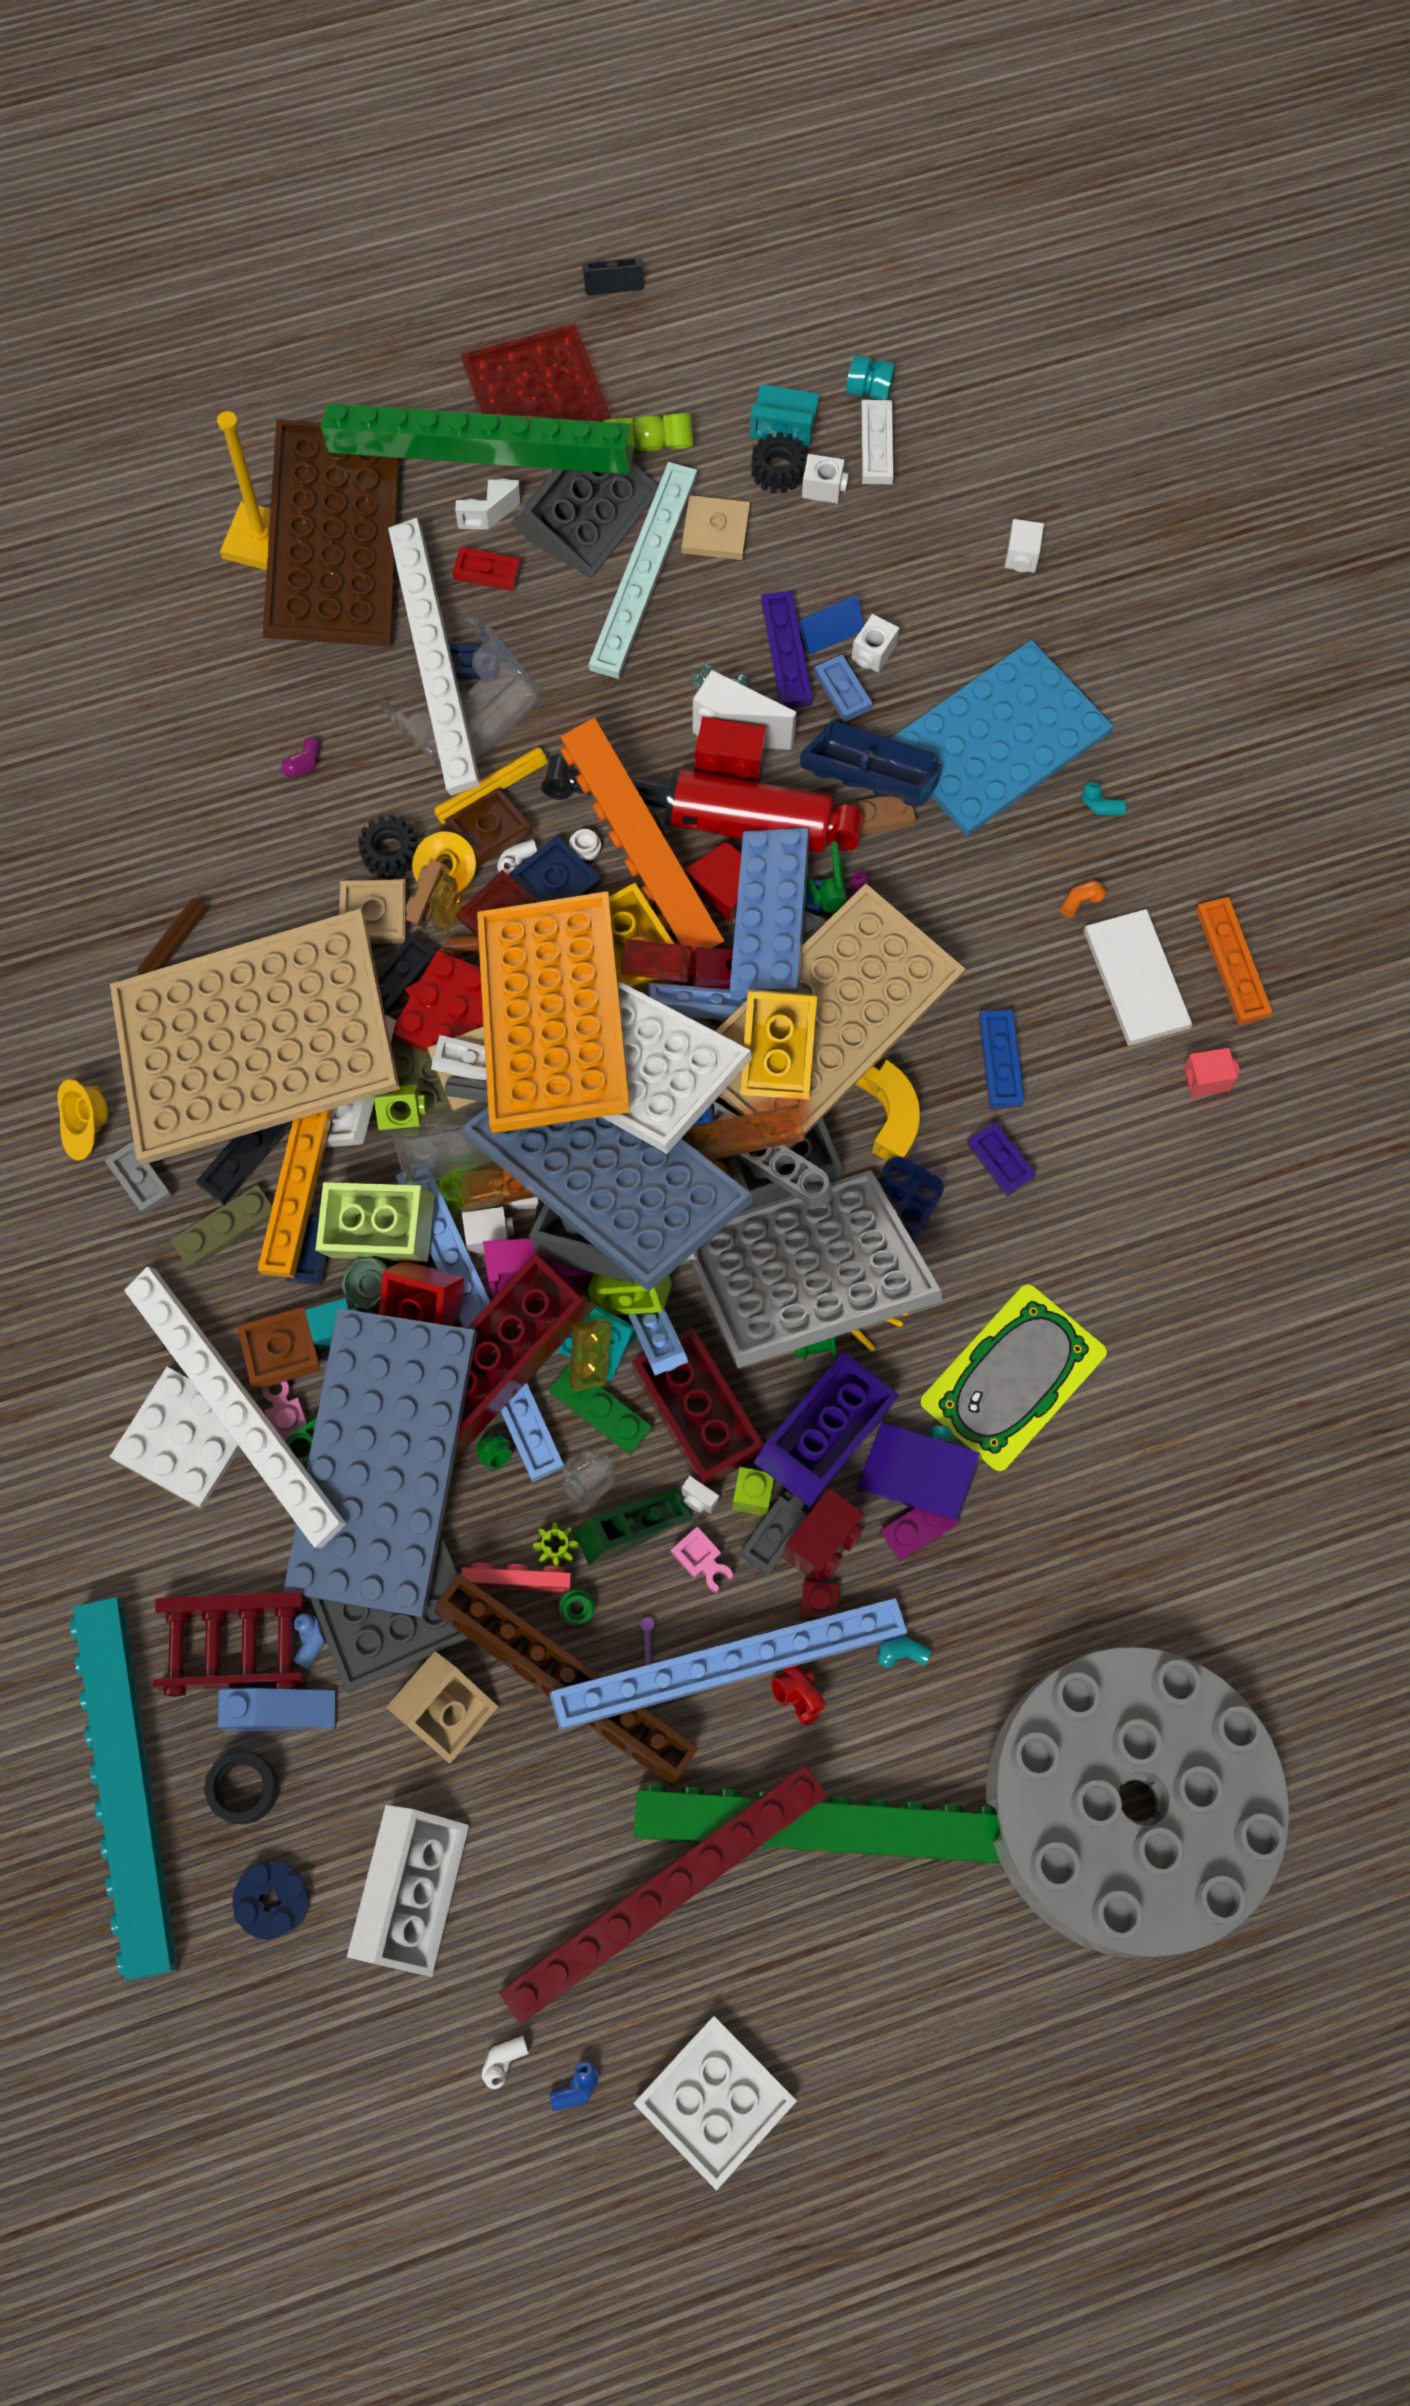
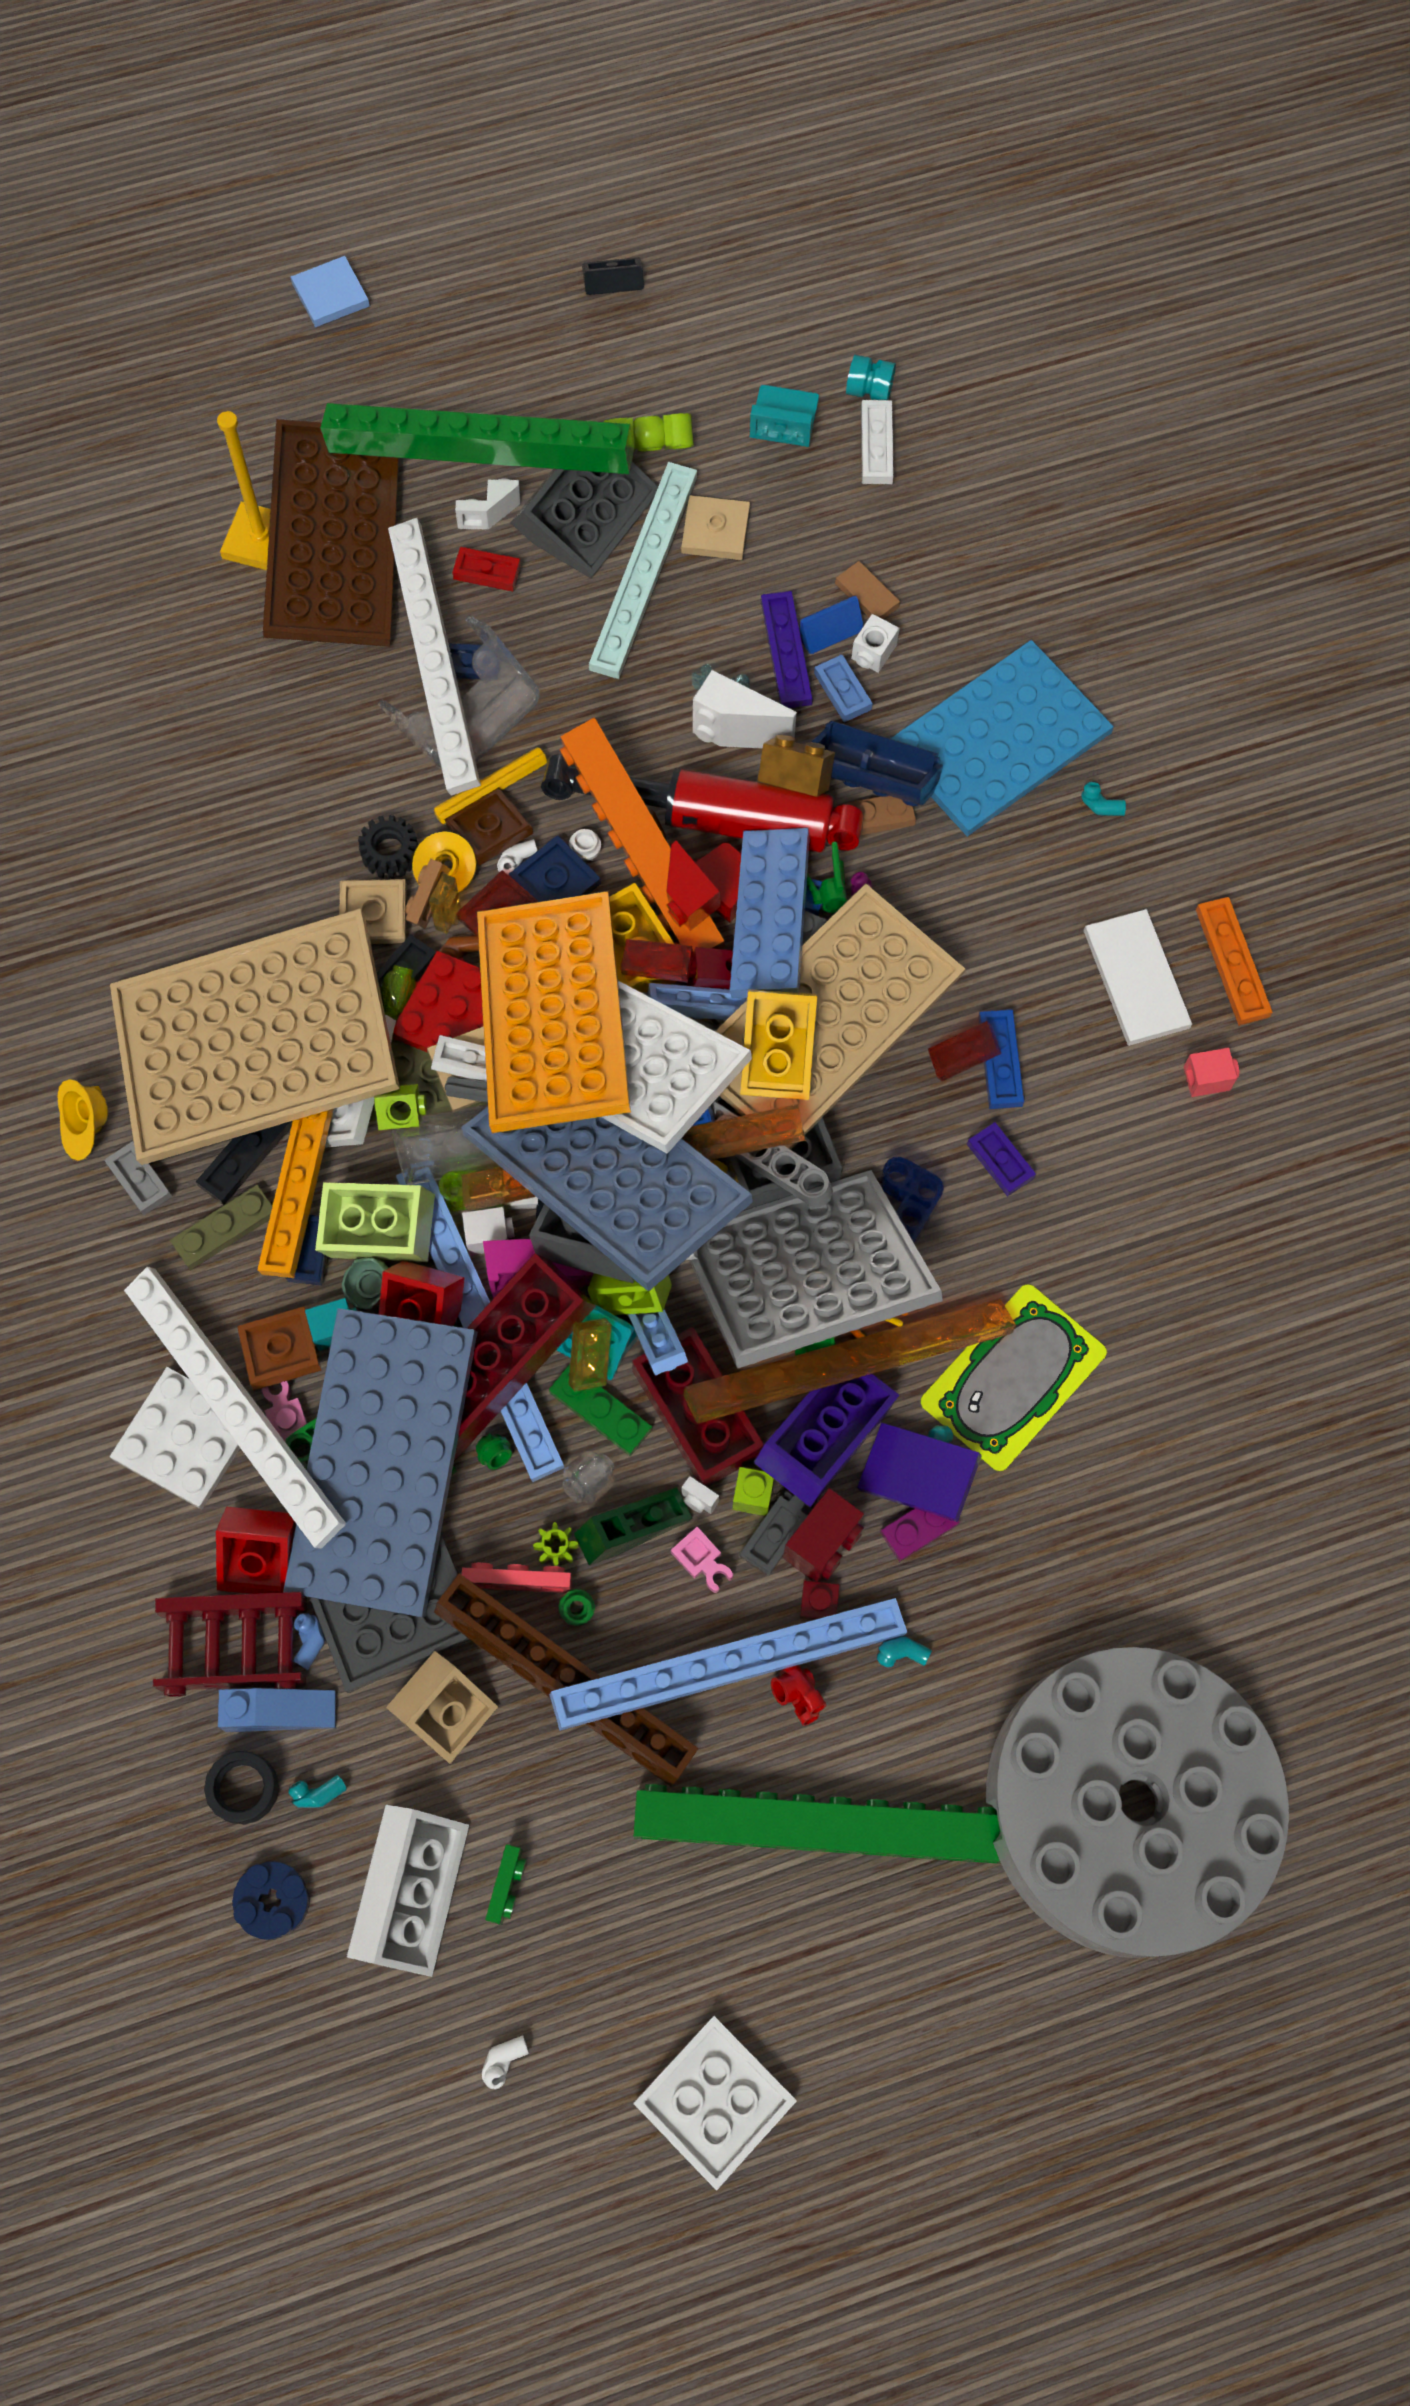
teal brick [69,1597,178,1981] -> none
reddish brown axle [137,898,207,975] -> none
magenta arm [281,738,320,777] -> none
clear red plate [461,323,612,422] -> none
dark red plate [499,1764,828,2025] -> none
blue arm [549,2061,598,2112] -> none
medium lavender hinge [640,1617,655,1666] -> none
red brick [695,717,766,782] -> none
black tyre [751,433,807,494] -> none
white brick [802,454,849,504] -> none
yellow arch [855,1060,920,1169] -> none
white brick [1005,519,1044,573] -> none
orange arm [1059,880,1106,918] -> none
none -> red slope [216,1506,296,1594]
none -> teal arm [288,1775,347,1808]
none -> light blue tile [291,256,370,327]
none -> clear neon green plant [381,965,416,1021]
none -> green plate [485,1844,527,1925]
none -> red slope [666,840,721,931]
none -> clear orange plate [683,1299,1016,1424]
none -> pearl gold brick [758,735,835,797]
none -> medium nougat tile [835,561,900,619]
none -> clear red plate [928,1021,1002,1081]

